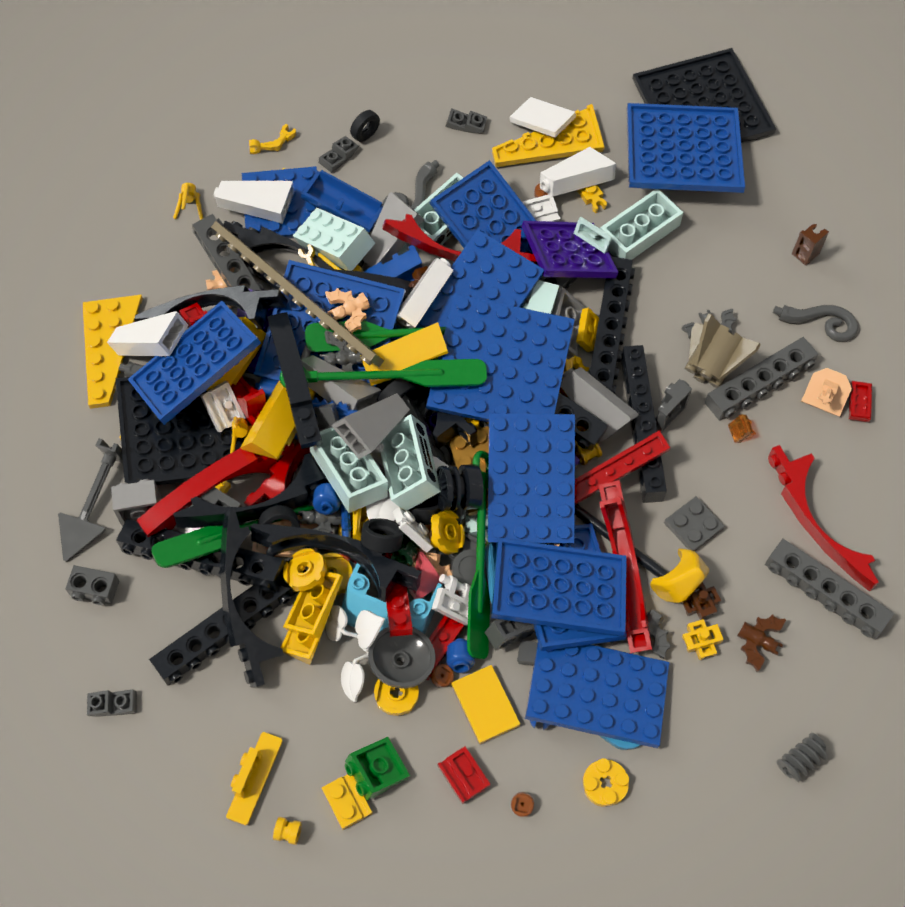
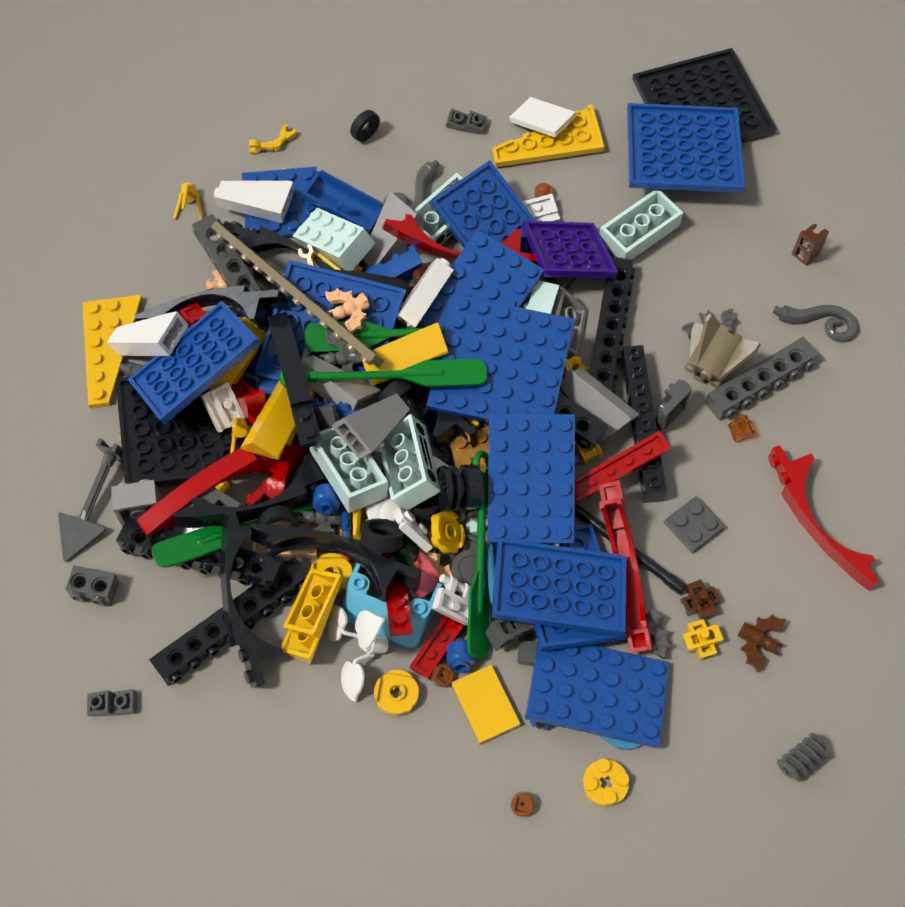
yellow bracket [226,732,283,826] -> none
yellow wheel [273,816,302,845] -> none
yellow plate [283,549,327,592] -> none
dark grey slope [318,136,359,173] -> none
yellow plate [321,774,372,830] -> none
green plate [345,737,410,801] -> none
dark grey dish [368,627,435,688] -> none
red plate [437,746,490,804] -> none
white slope [540,147,616,197] -> none
light aqua slope [573,217,612,253] -> none
yellow plate [576,307,599,352] -> none
yellow plate [577,185,607,213] -> none
yellow animal [650,548,709,603] -> none
dark grey brick [765,538,894,640] -> none
light nougat piece [801,368,852,417] -> none
red plate [849,381,872,422] -> none

